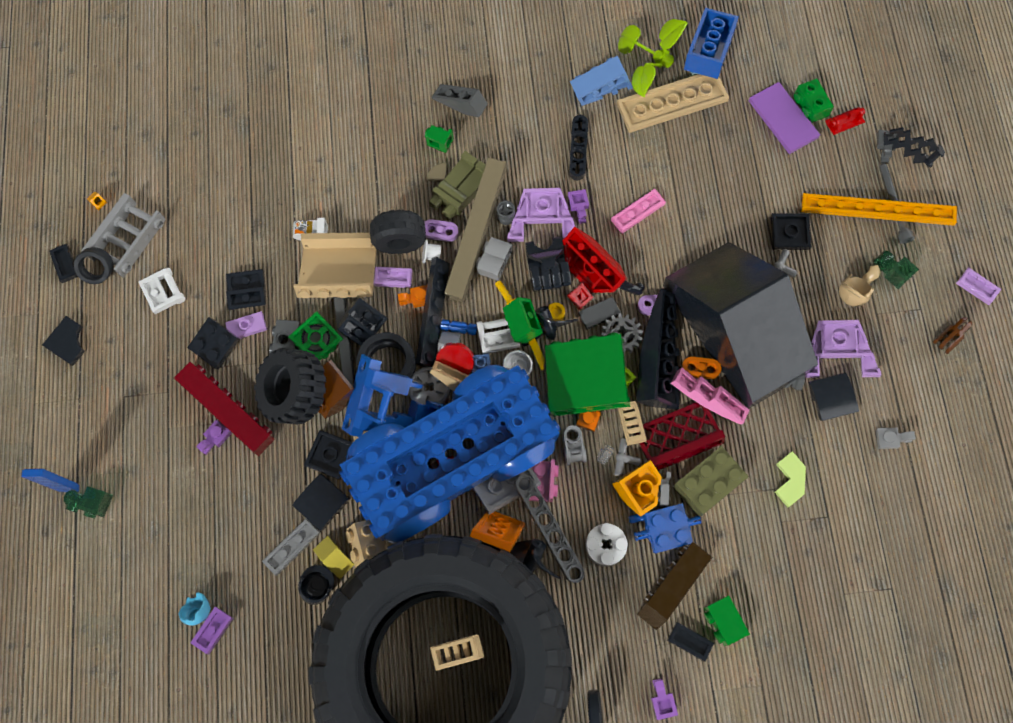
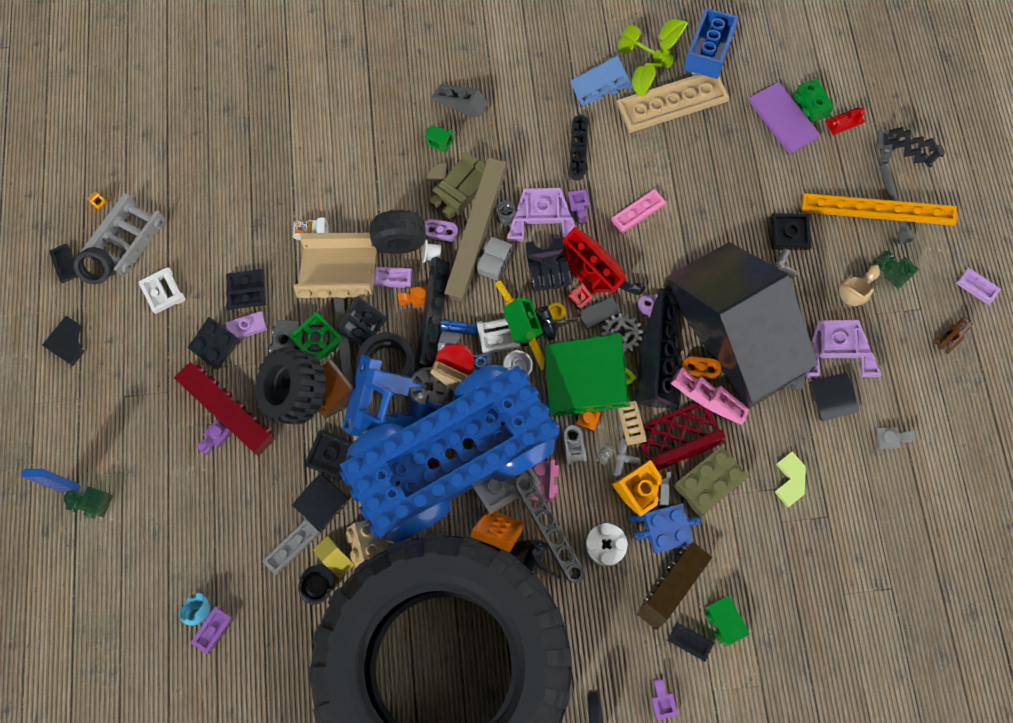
tan slope [430,634,484,671] -> none

